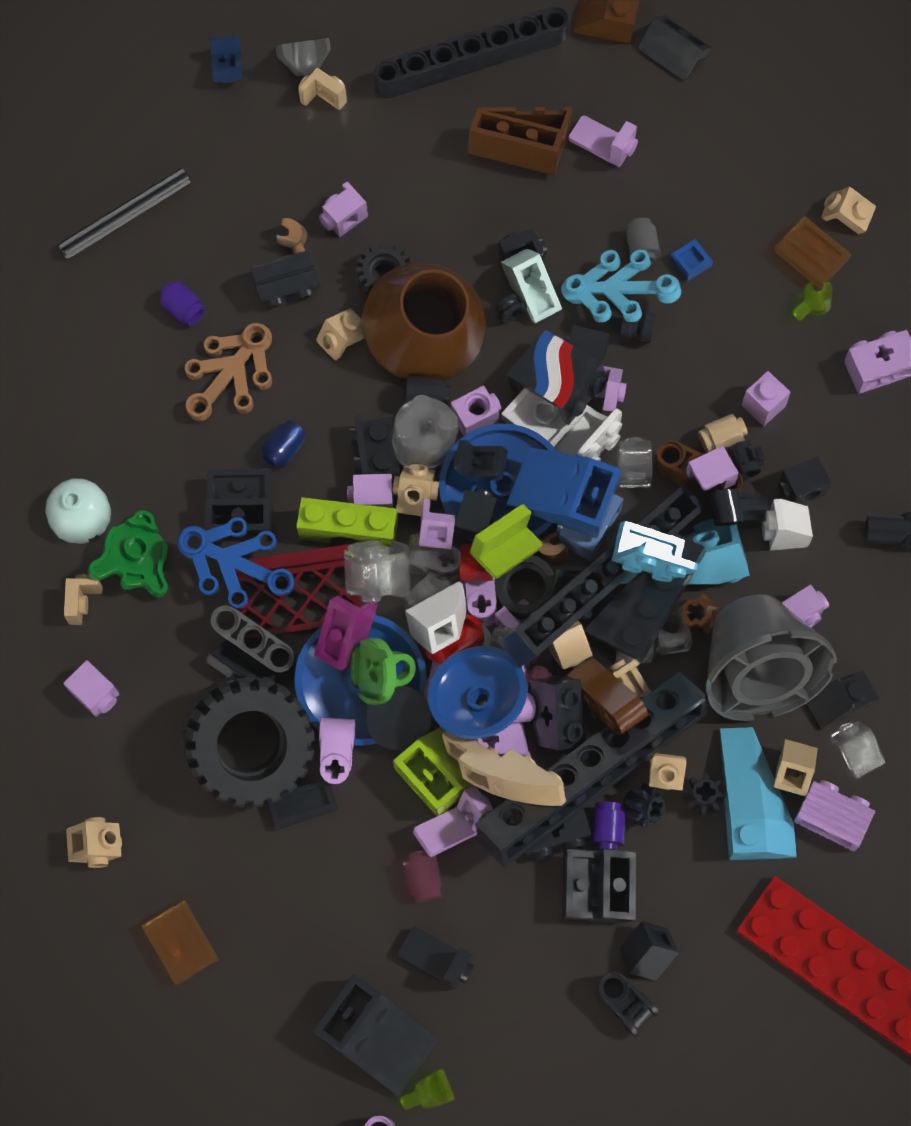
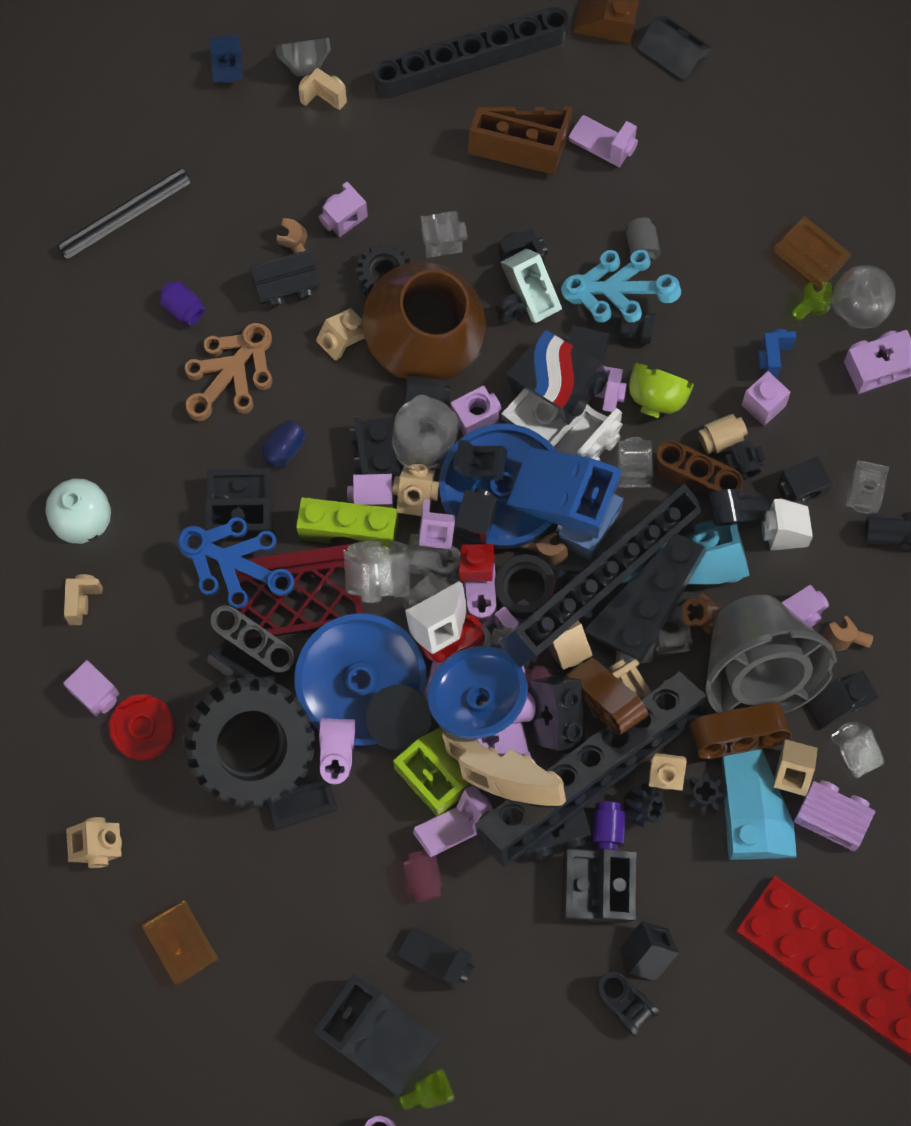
green tile [87,510,168,598] -> none
magenta panel [314,596,378,671] -> none
bright green tile [350,638,416,705] -> none
lime panel [470,504,543,579] -> none
medium azure bracket [612,521,698,582] -> none
blue tile [670,239,713,282] -> none
lavender panel [686,446,738,491] -> none
tan bracket [821,187,876,234] -> none
none -> red tile [109,694,176,760]
none -> clear brick [421,211,467,258]
none -> lime cylinder [628,363,694,418]
none -> reddish brown beam [689,703,791,759]
none -> blue bracket [757,329,796,379]
none -> medium nougat piece [822,616,873,651]
none -> clear cylinder [832,265,896,329]
none -> clear brick [846,460,889,514]

